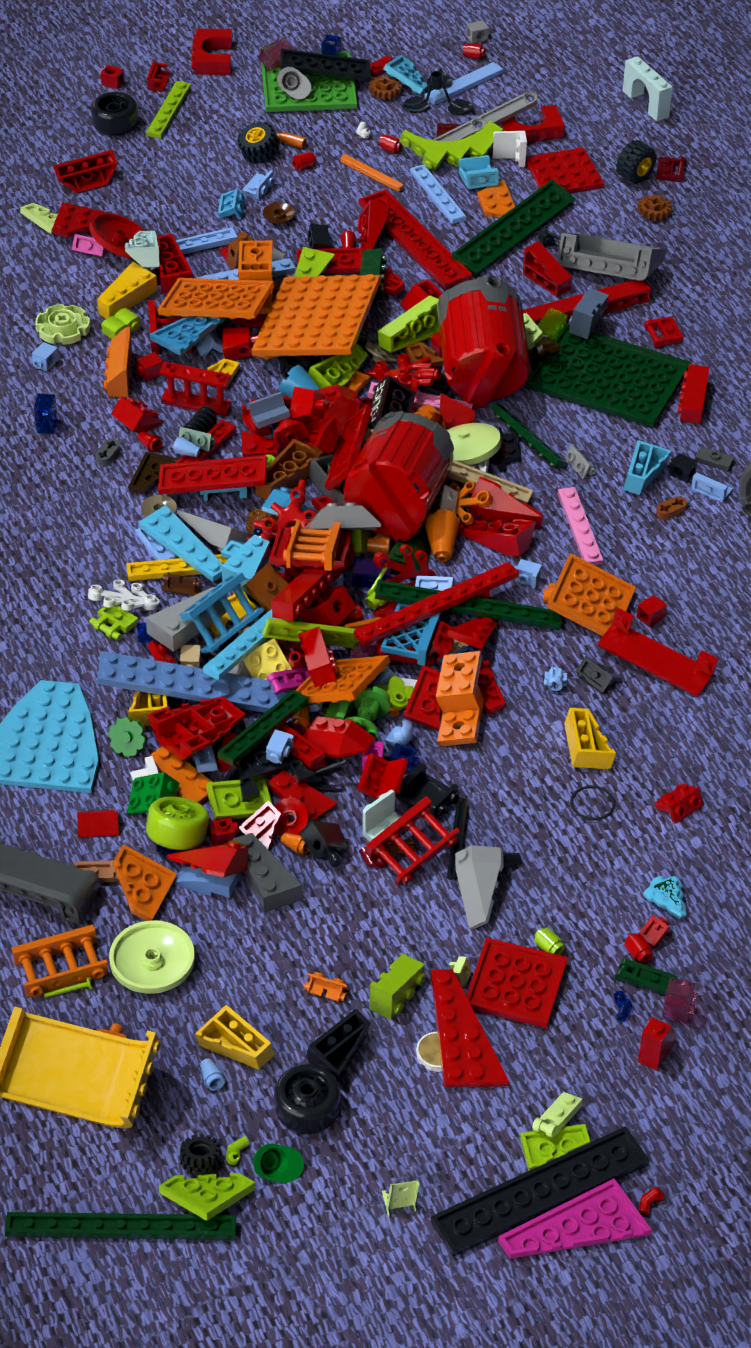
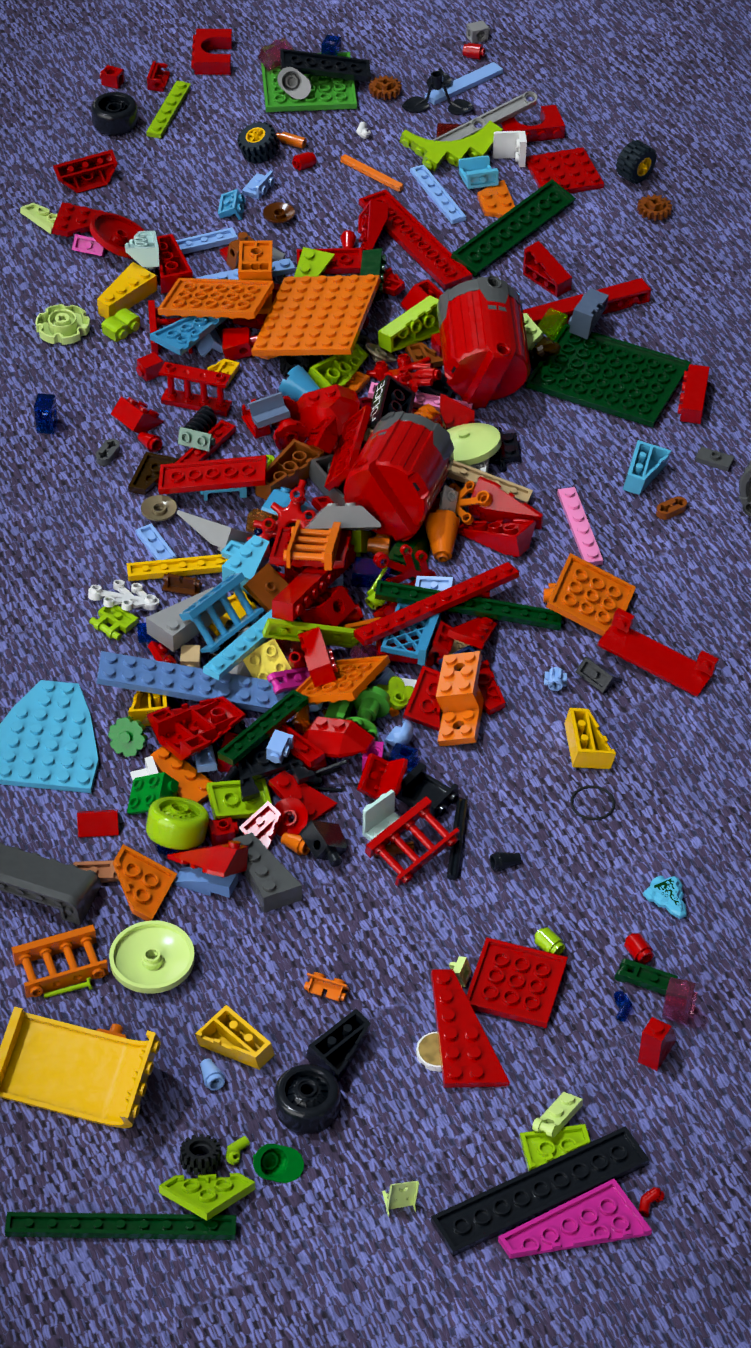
light blue brick [32,342,59,371] -> none
orange slope [104,327,132,397] -> none
medium azure wing [139,505,223,582] -> none
light blue cone [173,437,201,457] -> none
red wing [241,431,278,457] -> none
red torso [289,387,330,423] -> none
black hinge [307,224,331,249] -> none
dark red arm [359,847,387,869] -> none
lime wedge [369,954,426,1020] -> none
red plate [370,55,393,77] -> none
red brick [379,134,403,154] -> none
medium azure plate [384,55,428,94] -> none
light grey wedge [455,845,504,930] -> none
dark green plate [491,402,569,469] -> none
light blue brick [514,559,542,589] -> none
black plant [538,229,561,247] -> none
dark grey windscreen [557,233,666,281] -> none
light grey hinge [565,444,596,479] -> none
light aqua arch [623,56,672,121] -> none
red brick [636,595,667,627] -> none
red bracket [639,915,672,949] -> none
red plate [643,316,683,349] -> none
red bracket [655,784,704,823] -> none
dark red plate [656,156,687,182] -> none
black brick [668,453,698,483] -> none
light blue panel [691,472,733,502] -> none

